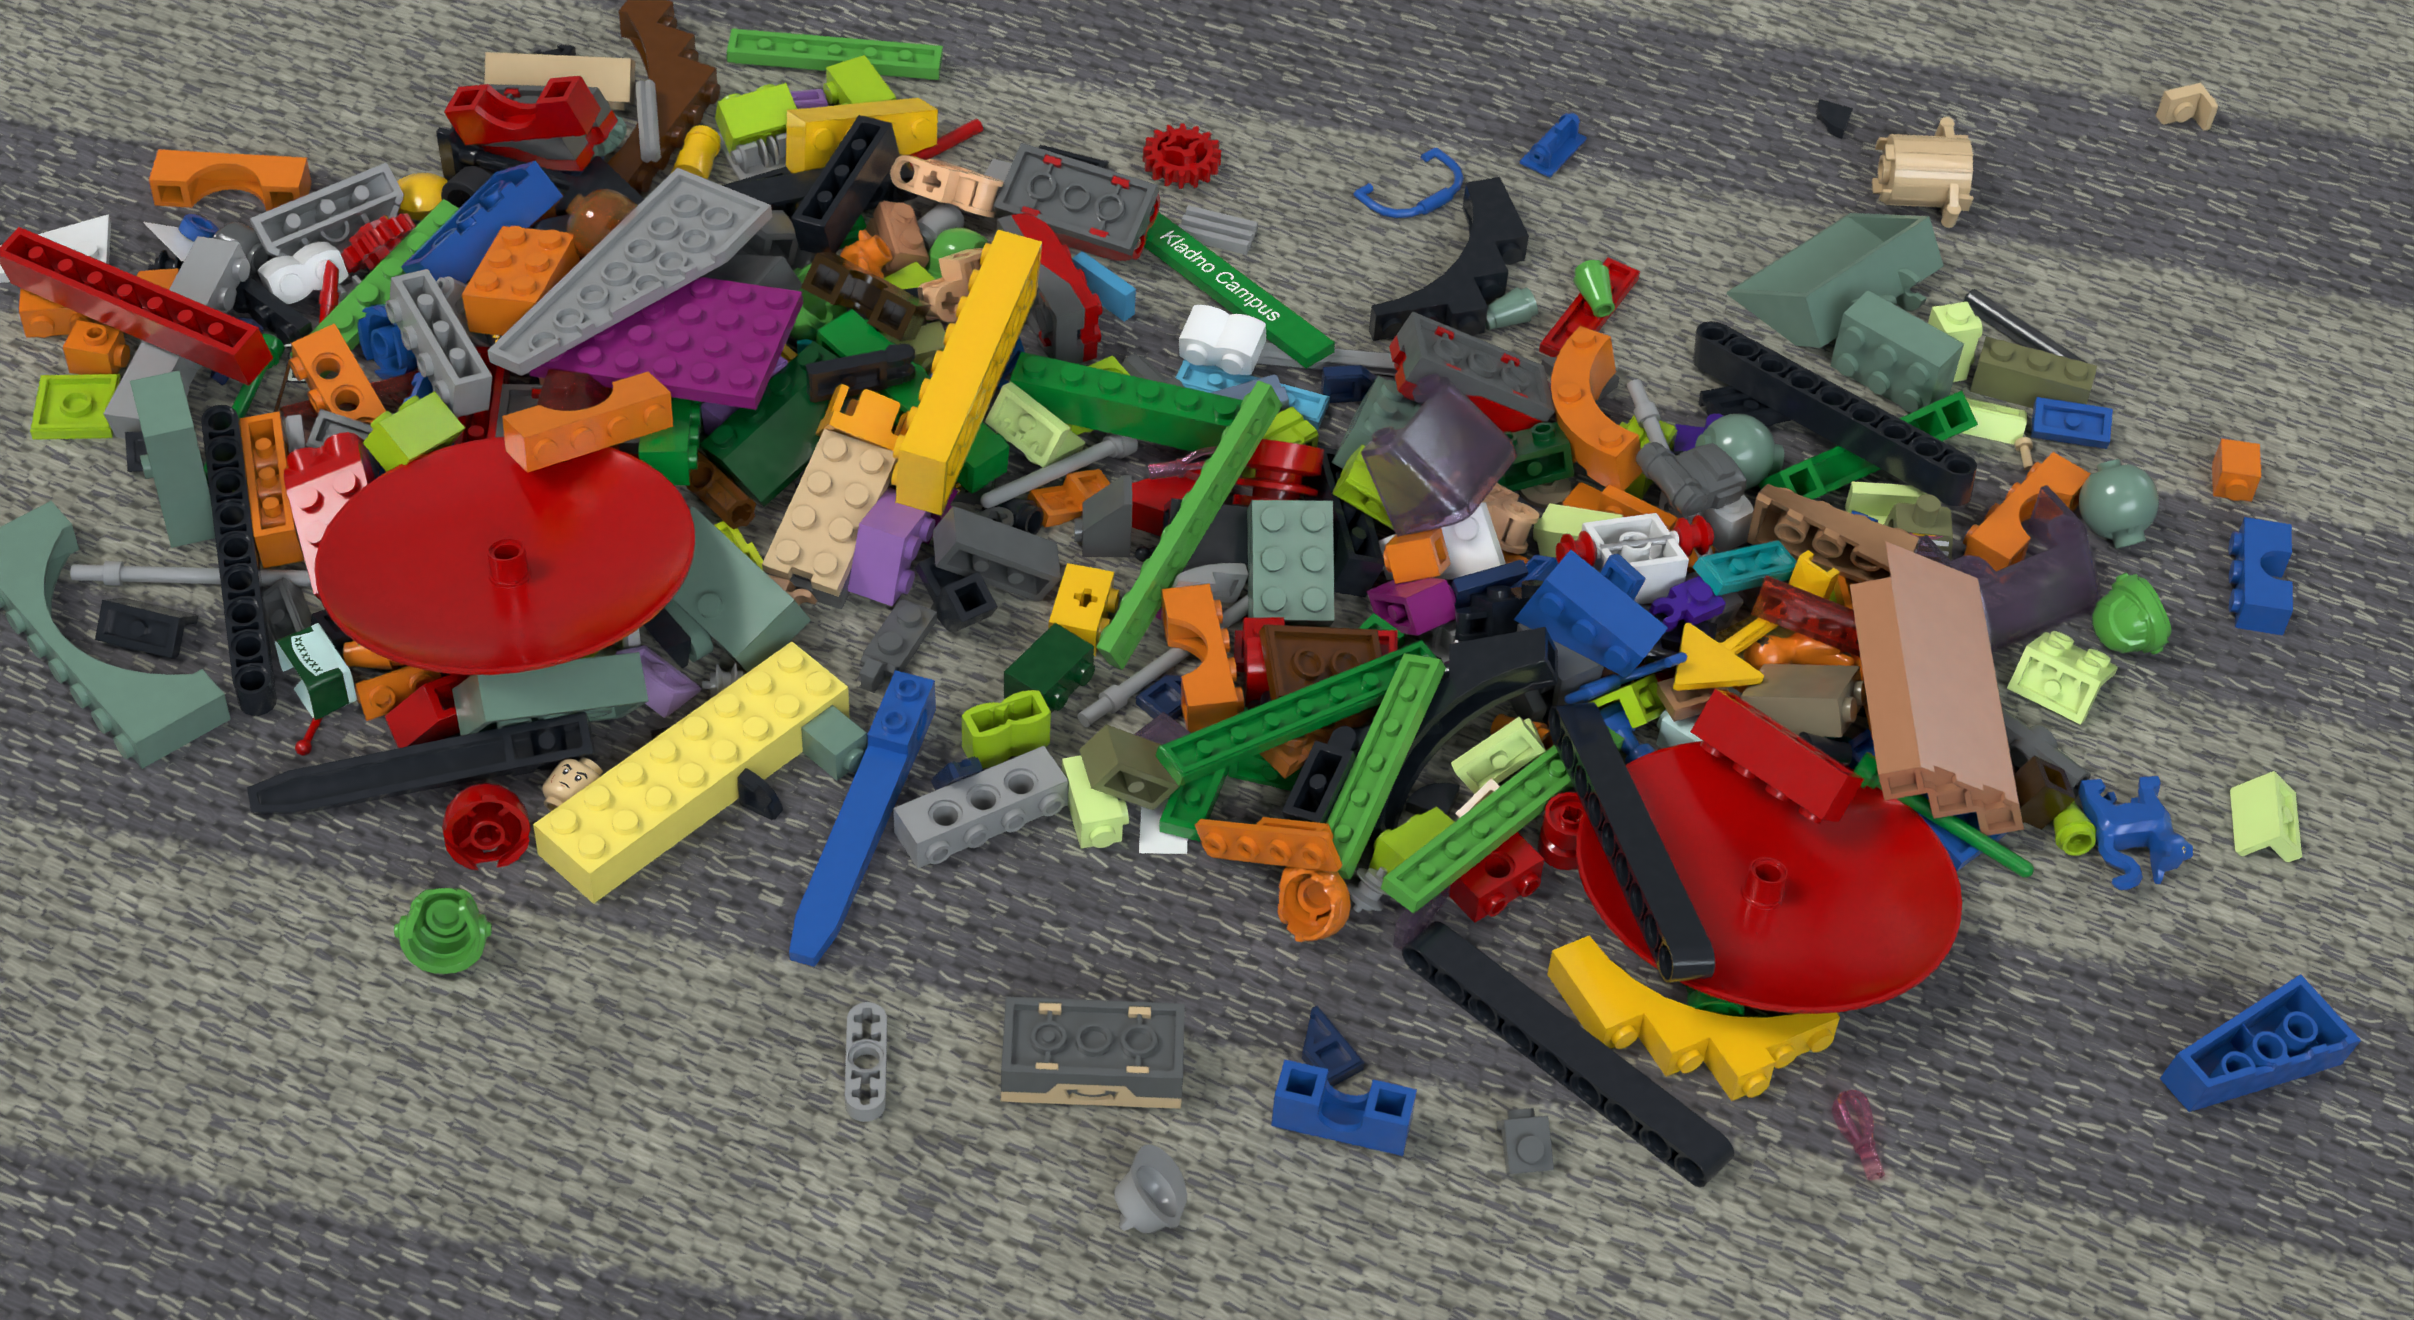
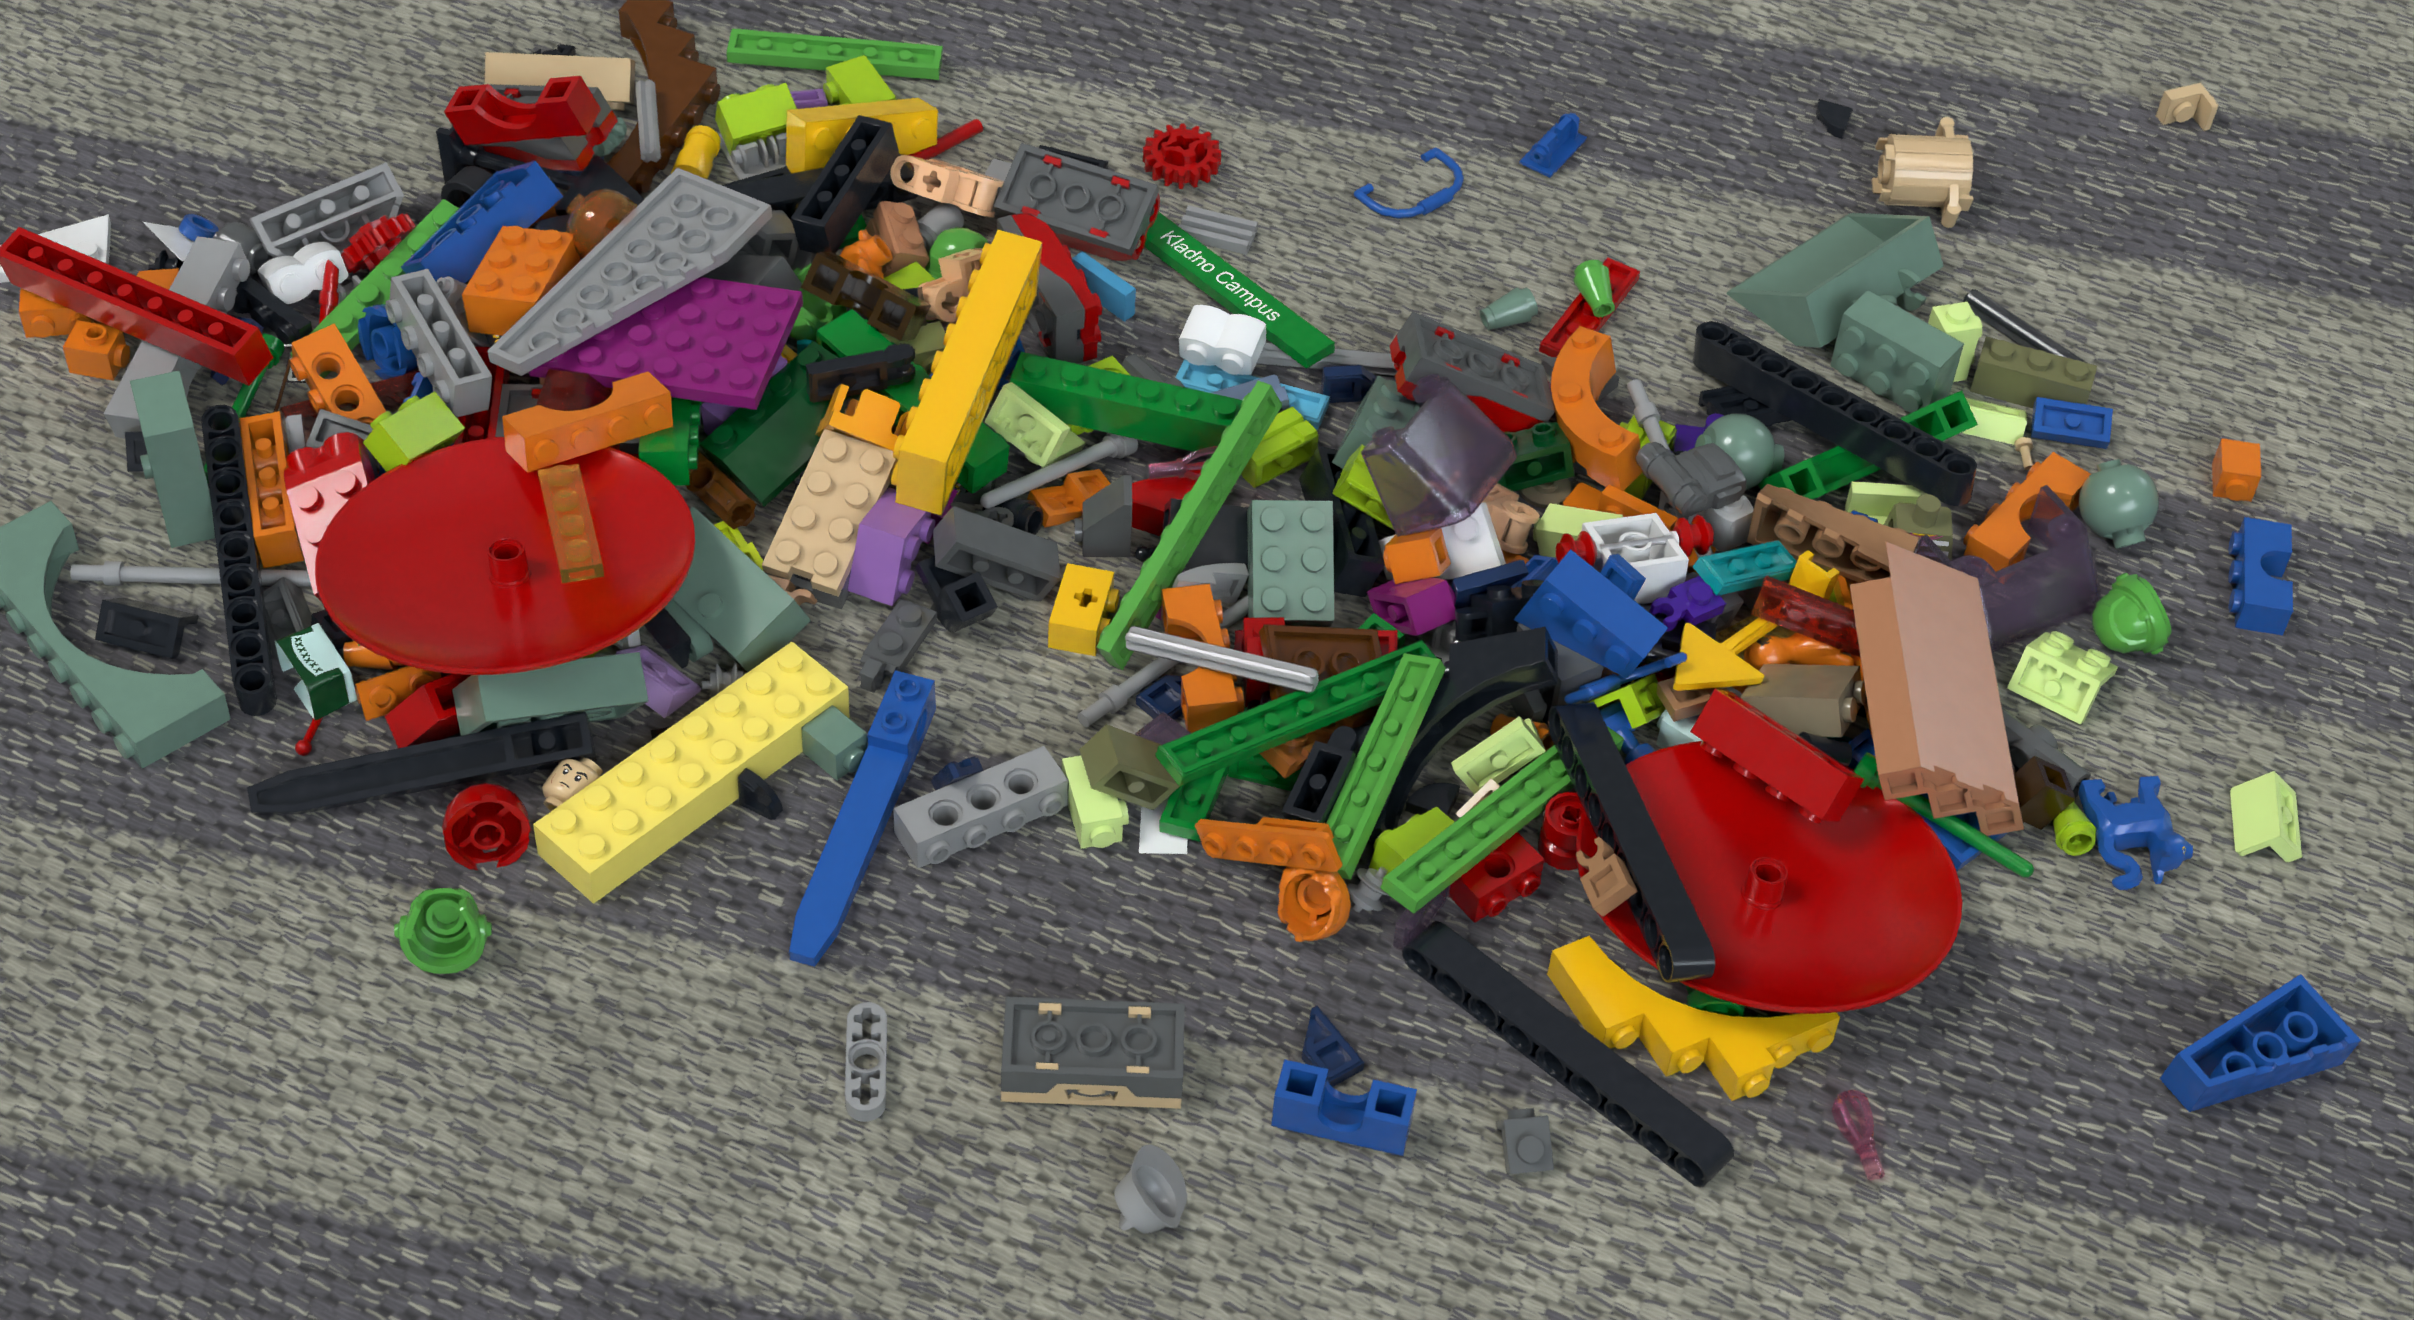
lime tile [30,374,121,440] -> none
orange arch [149,149,312,211] -> none
yellow hat [397,173,448,221] -> none
lime brick [962,690,1051,769] -> none
dark green brick [1004,623,1095,713] -> none
red wheel [1233,439,1324,507] -> none
black arch [1369,177,1529,341] -> none
none -> clear yellow plate [538,464,604,583]
none -> light grey axle [1125,626,1319,693]
none -> medium nougat plate [1576,837,1638,917]

